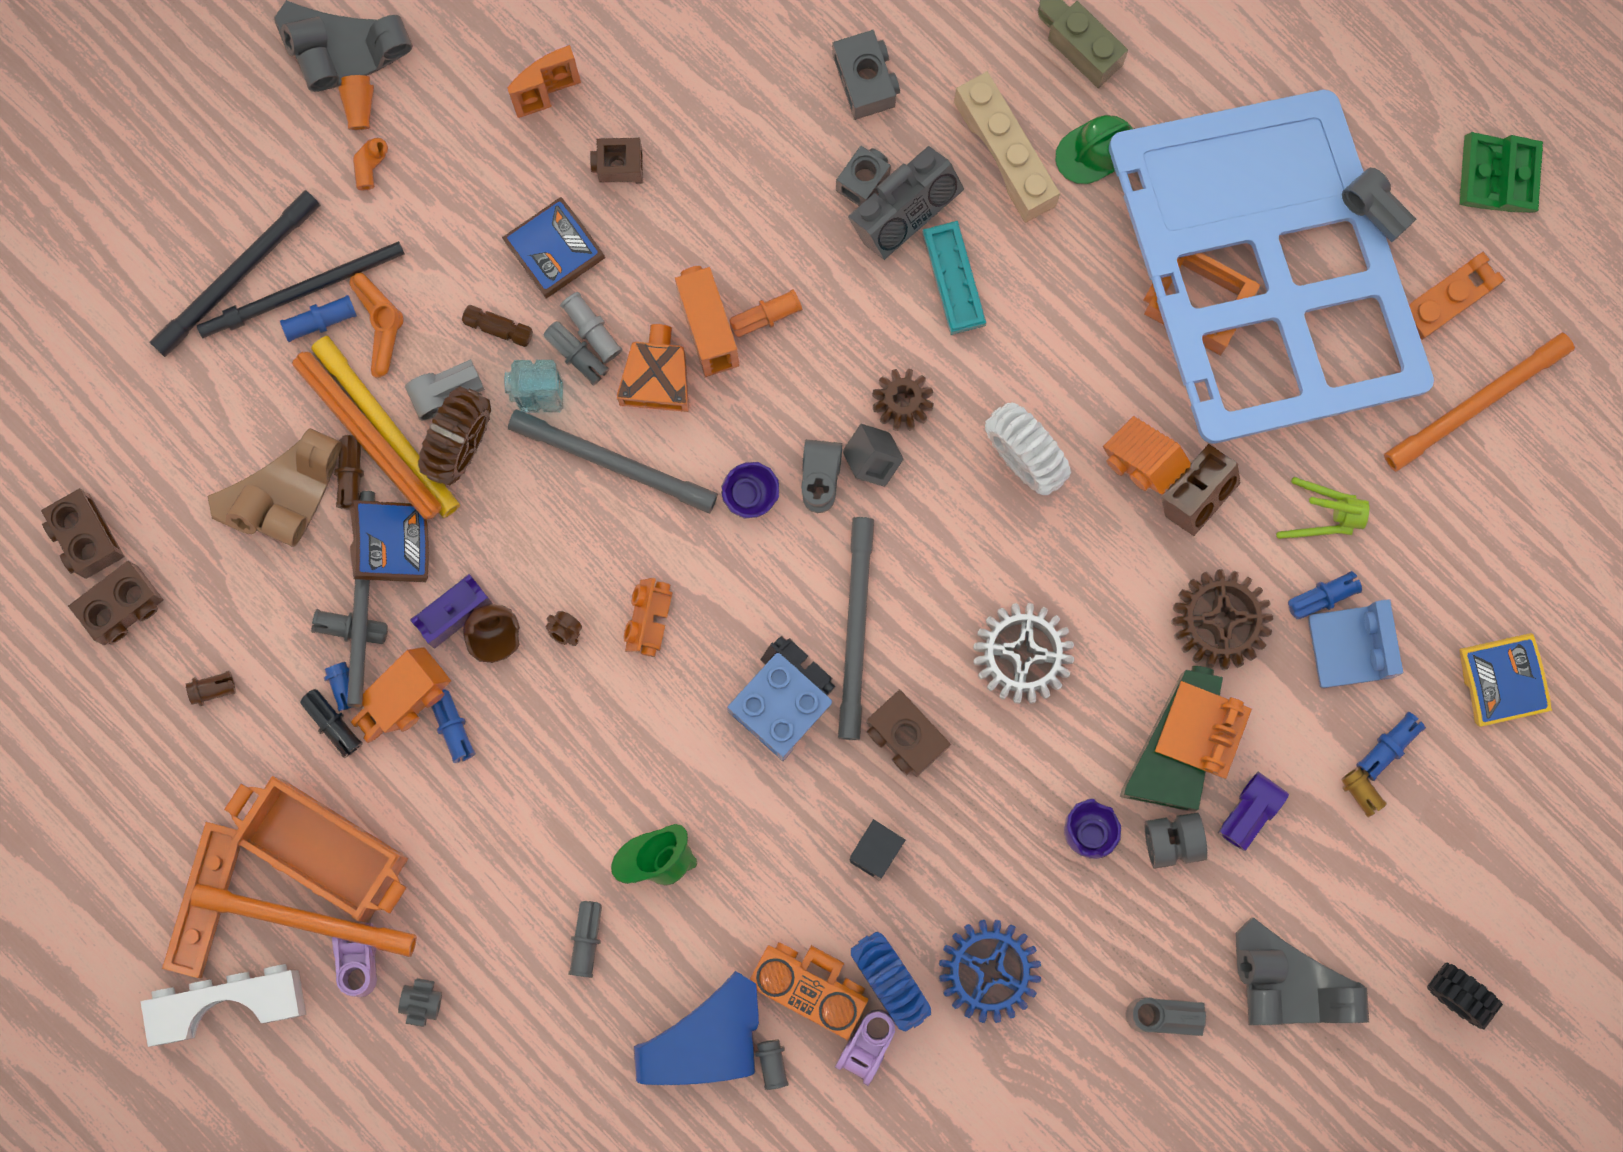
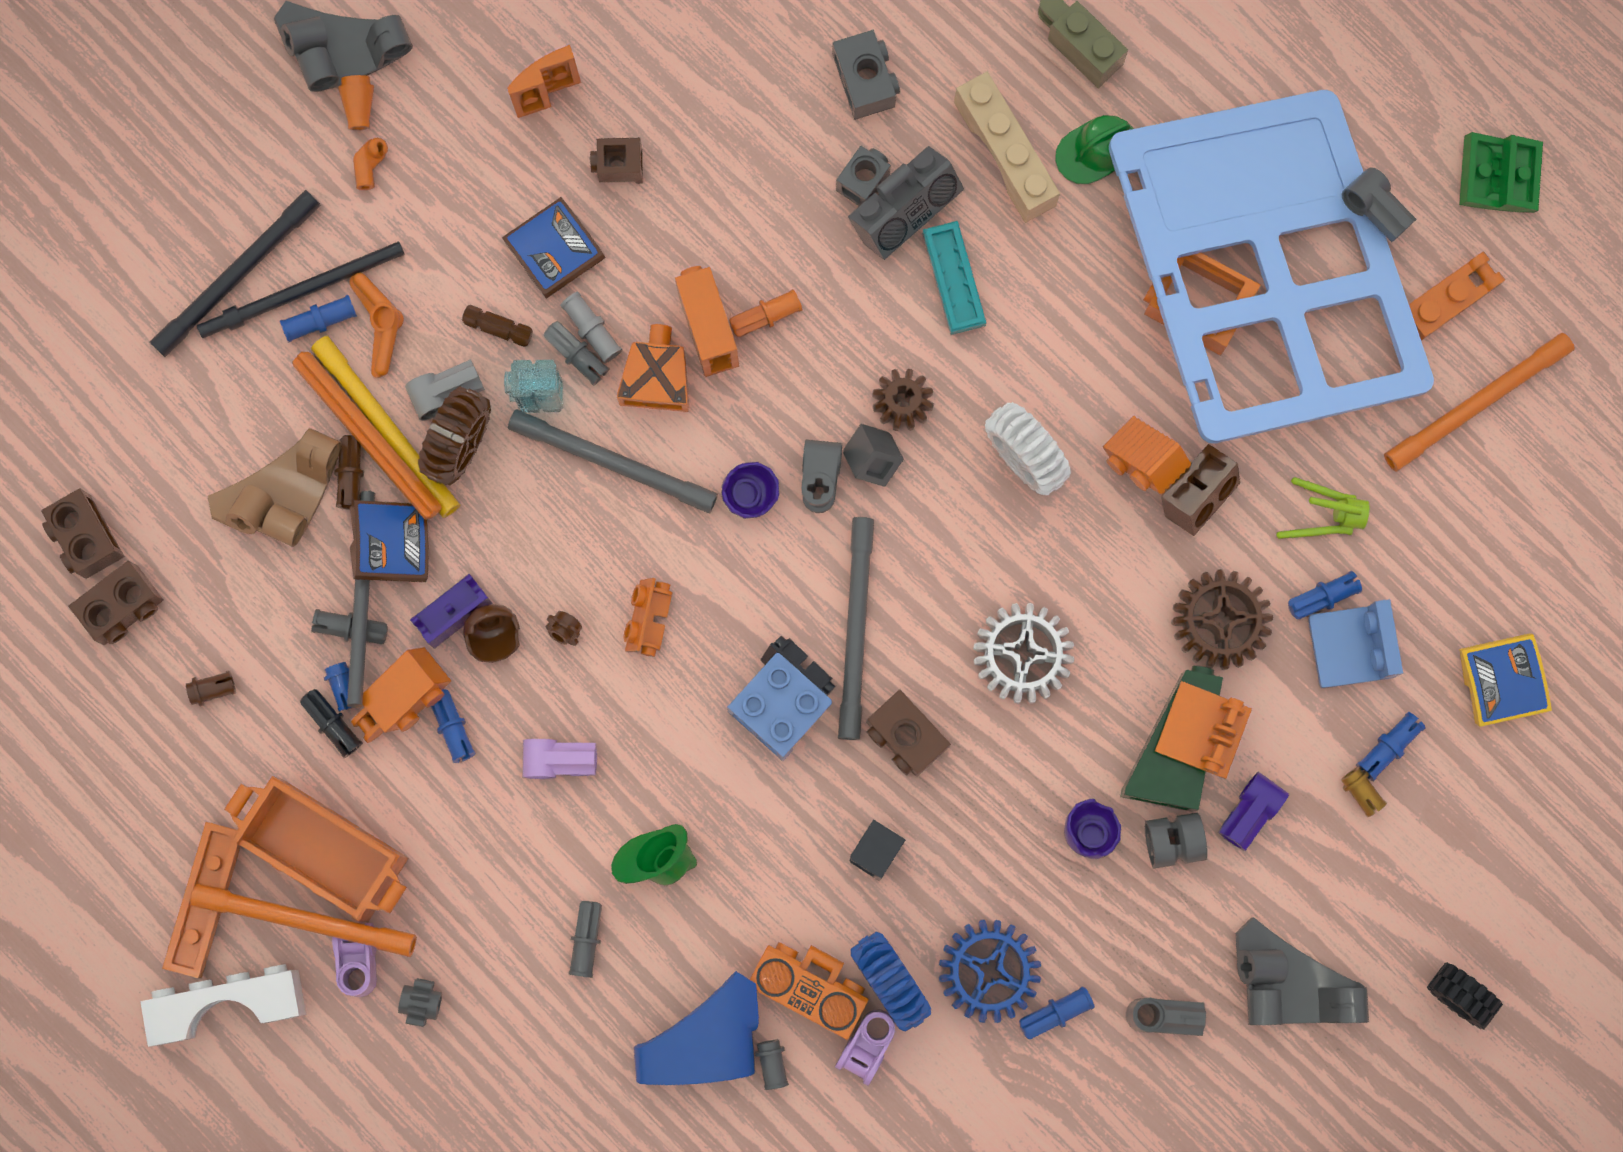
none -> lavender piece [522,739,597,779]
none -> blue axle [1019,987,1095,1039]

